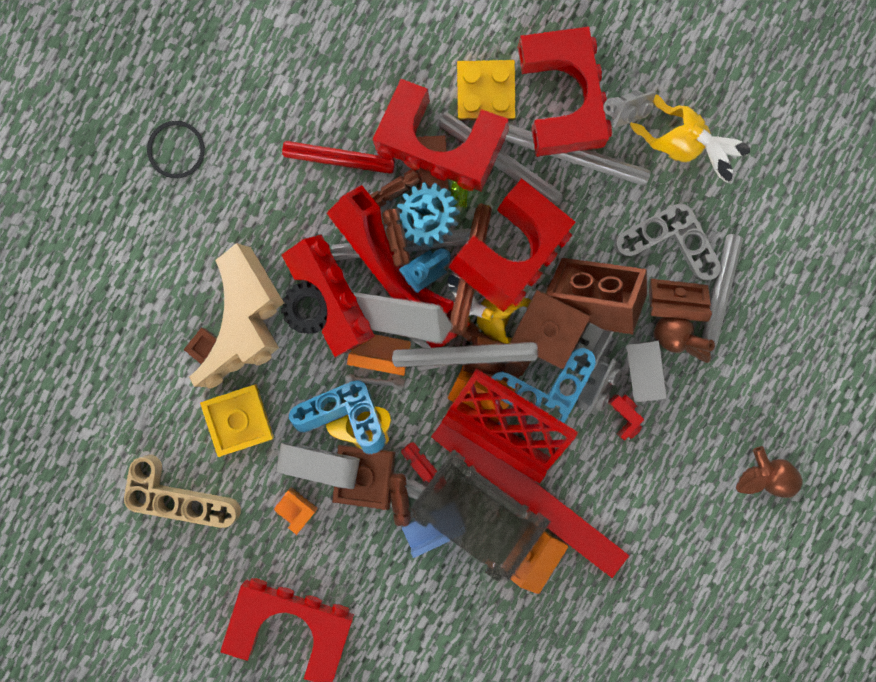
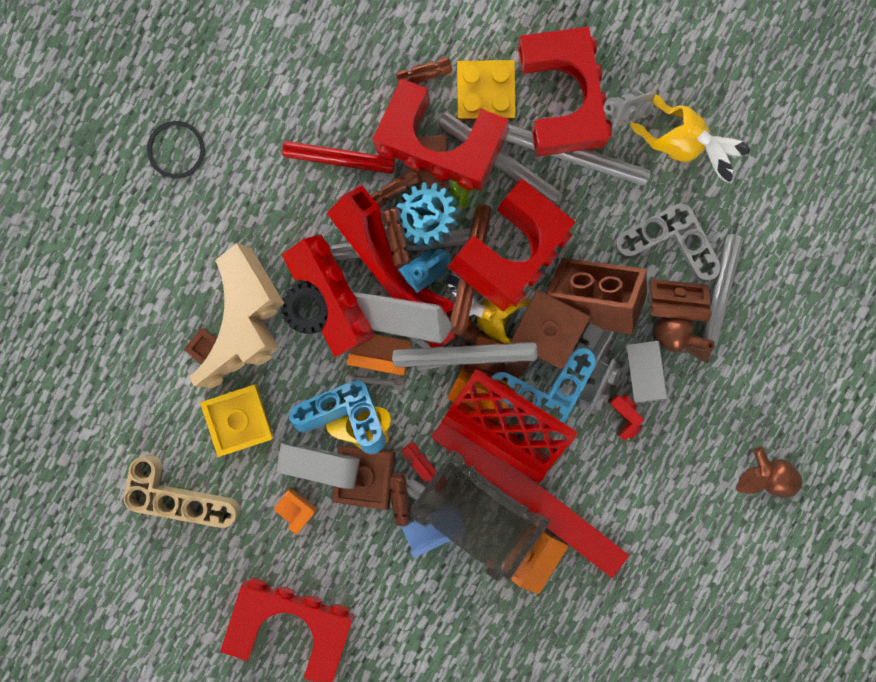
none -> copper axle [396,57,452,84]

